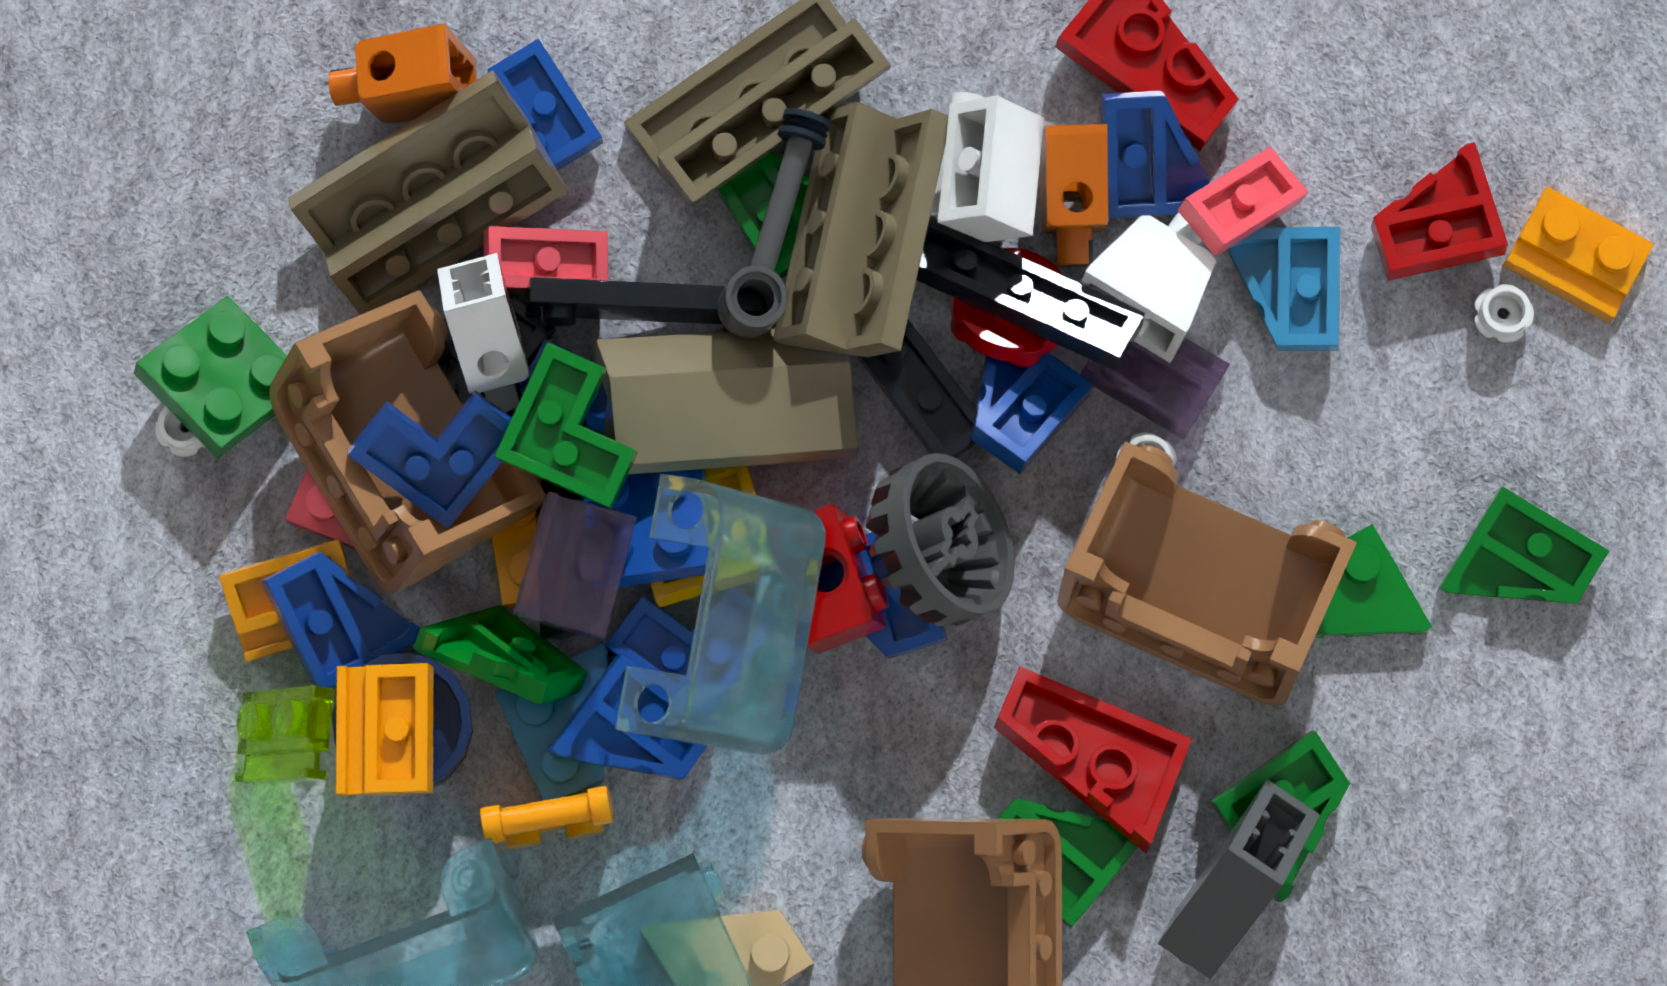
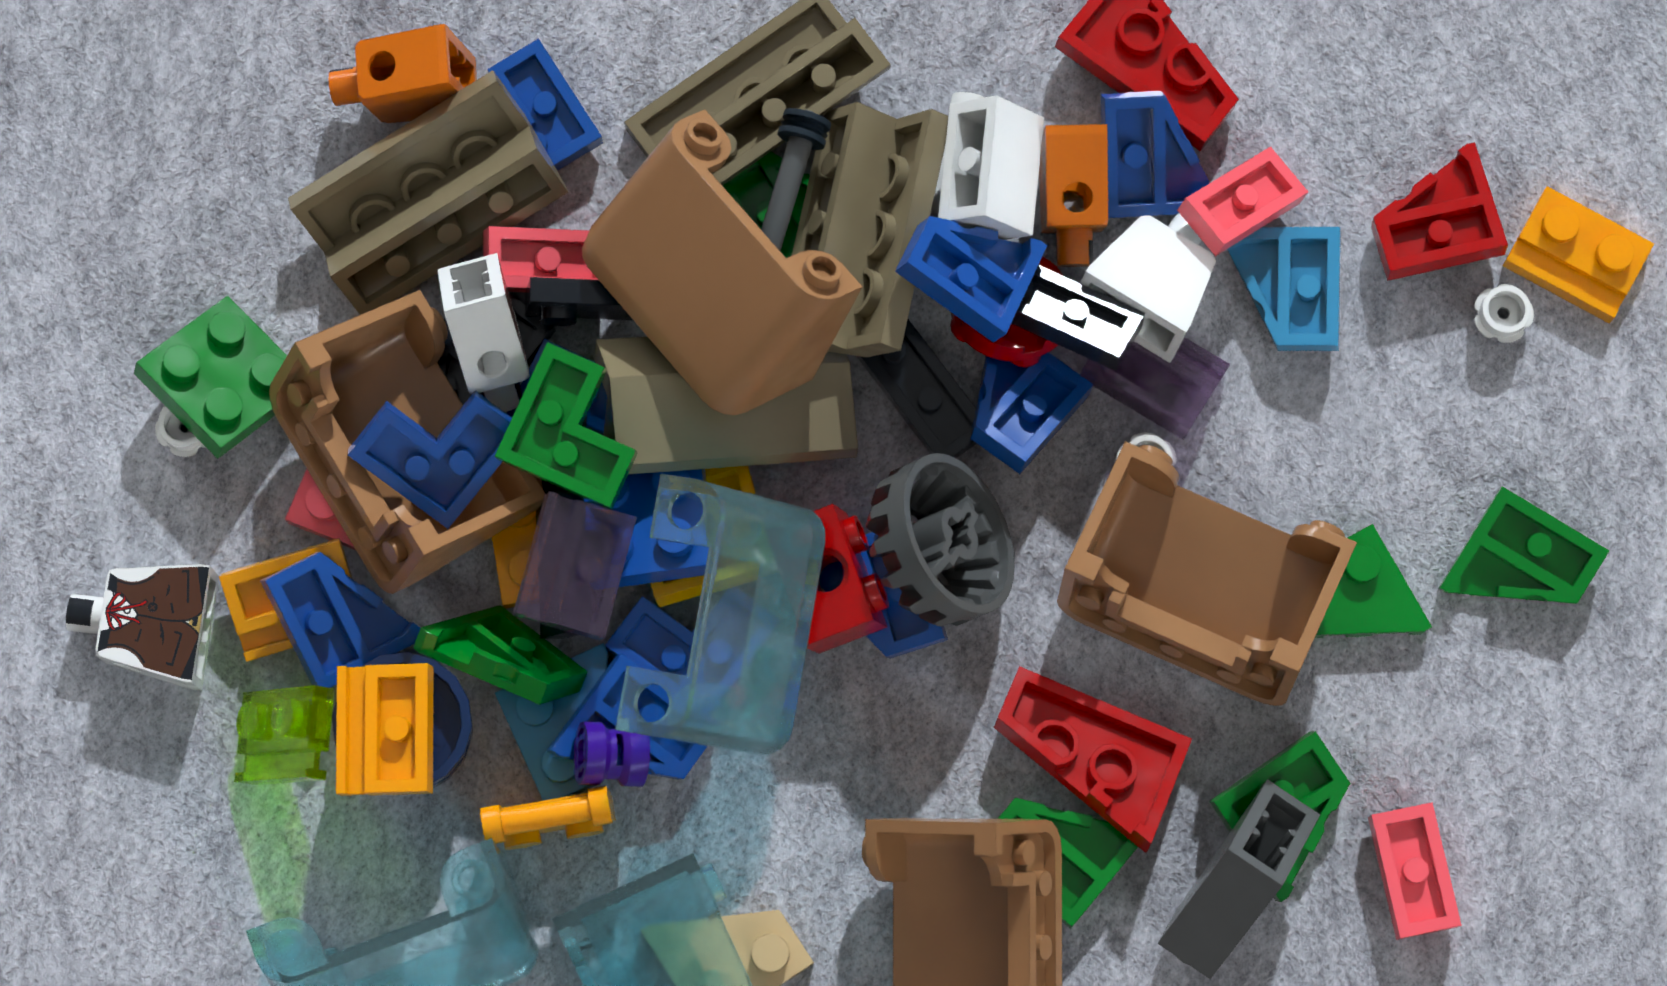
none -> torso [66,564,219,691]
none -> dark purple wheel [574,721,650,787]
none -> medium nougat windscreen [582,109,863,415]
none -> blue wing [895,216,1047,343]
none -> coral plate [1368,802,1462,940]

